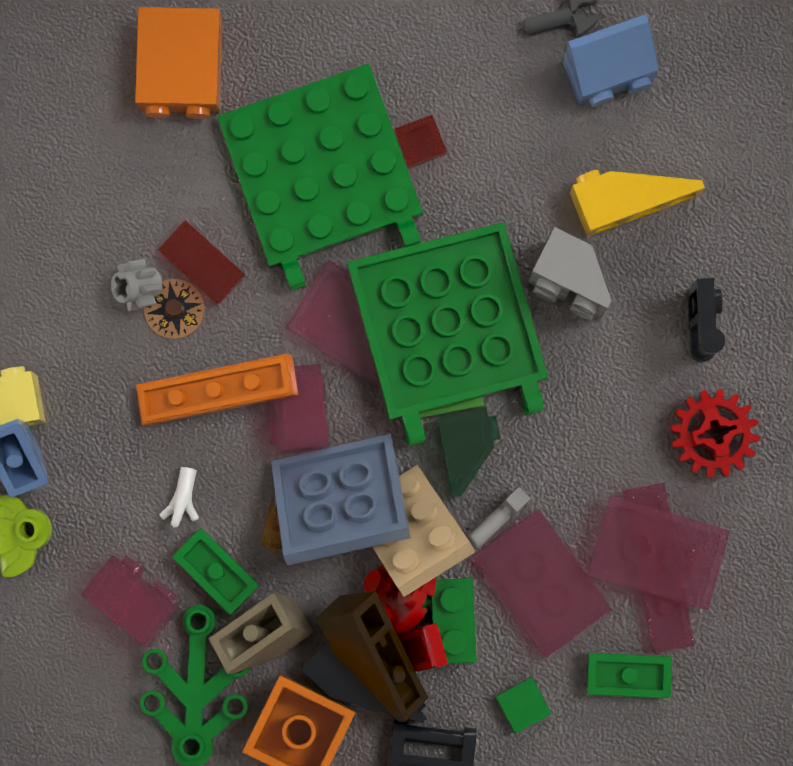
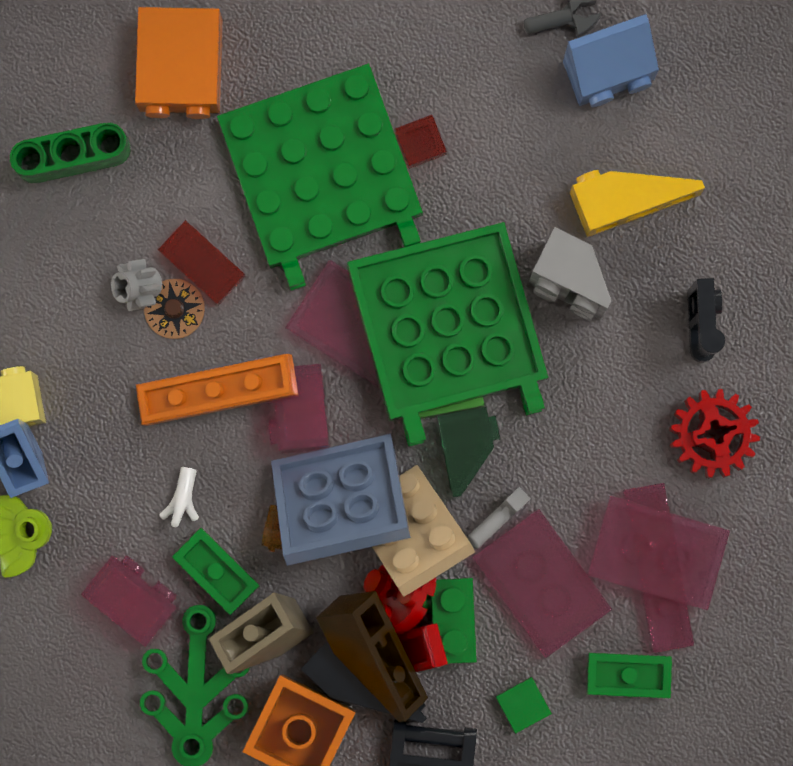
none -> green beam [10,122,131,183]

